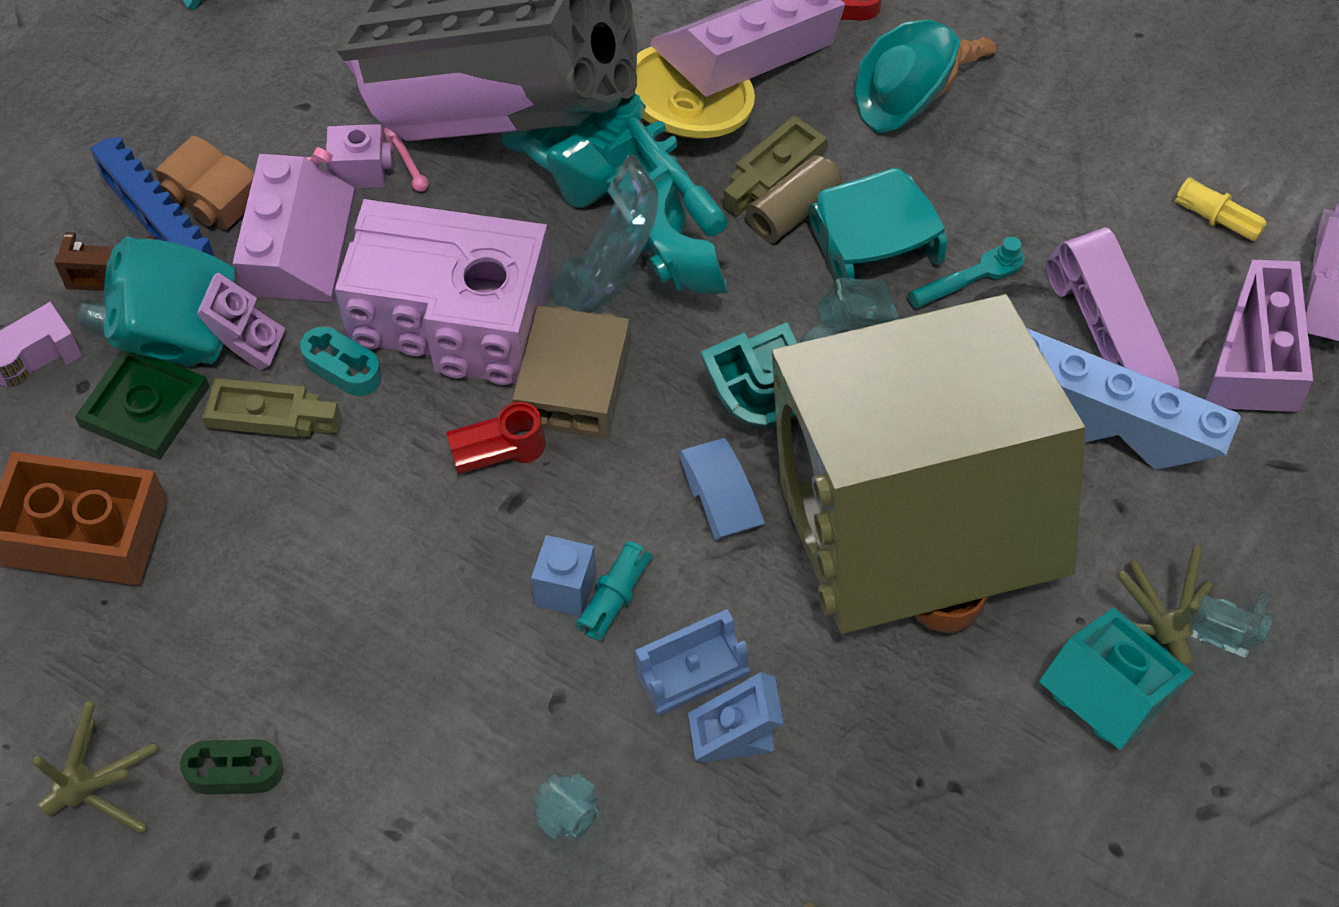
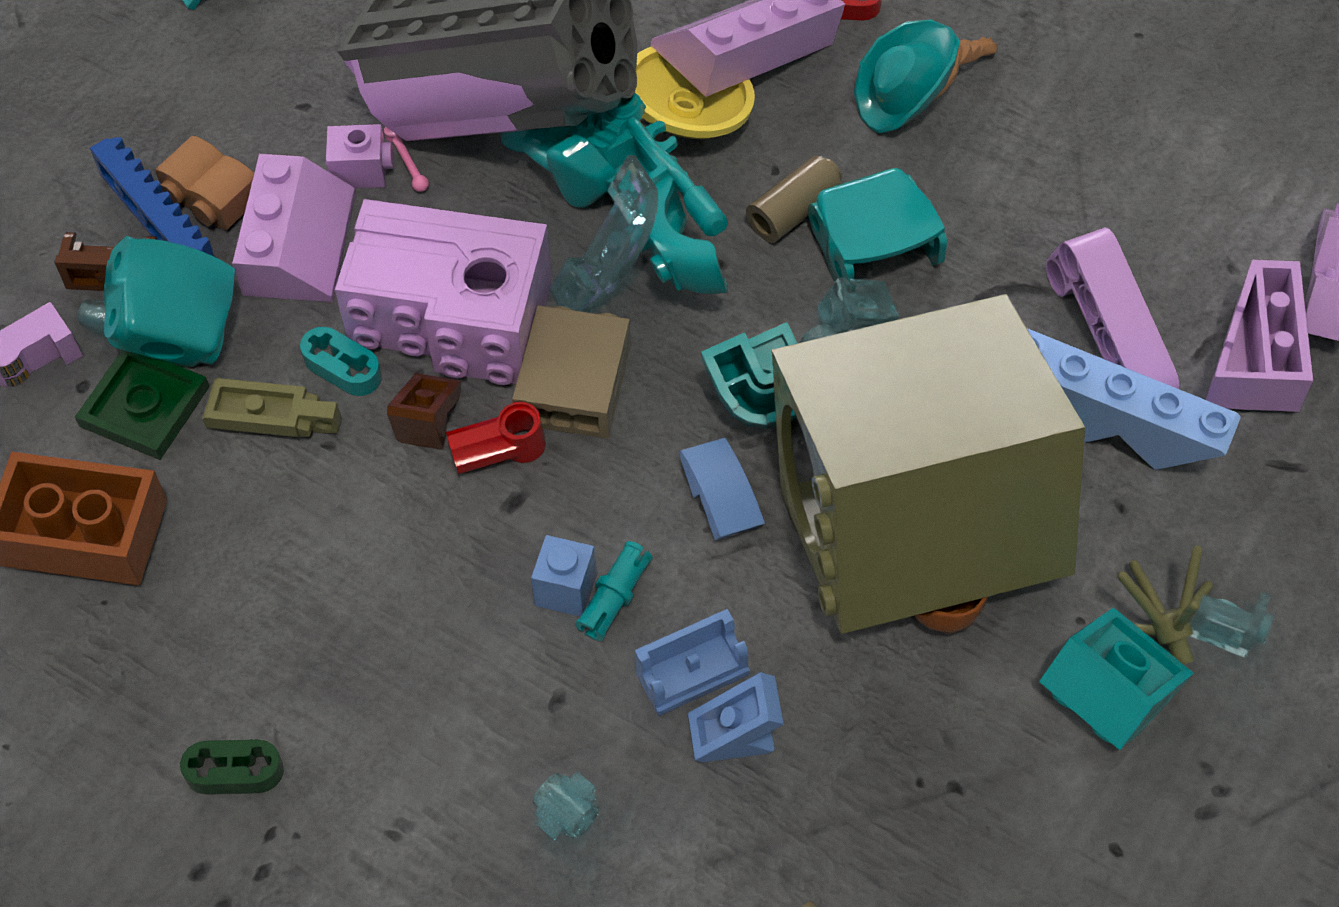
olive plant [32,700,159,833] -> none
lavender slope [197,273,285,371] -> none
bright pink hinge [306,147,333,165] -> none
olive hinge [722,115,828,216] -> none
teal piece [908,237,1025,309] -> none
light yellow axle [1175,177,1267,241] -> none
none -> reddish brown slope [387,373,461,450]

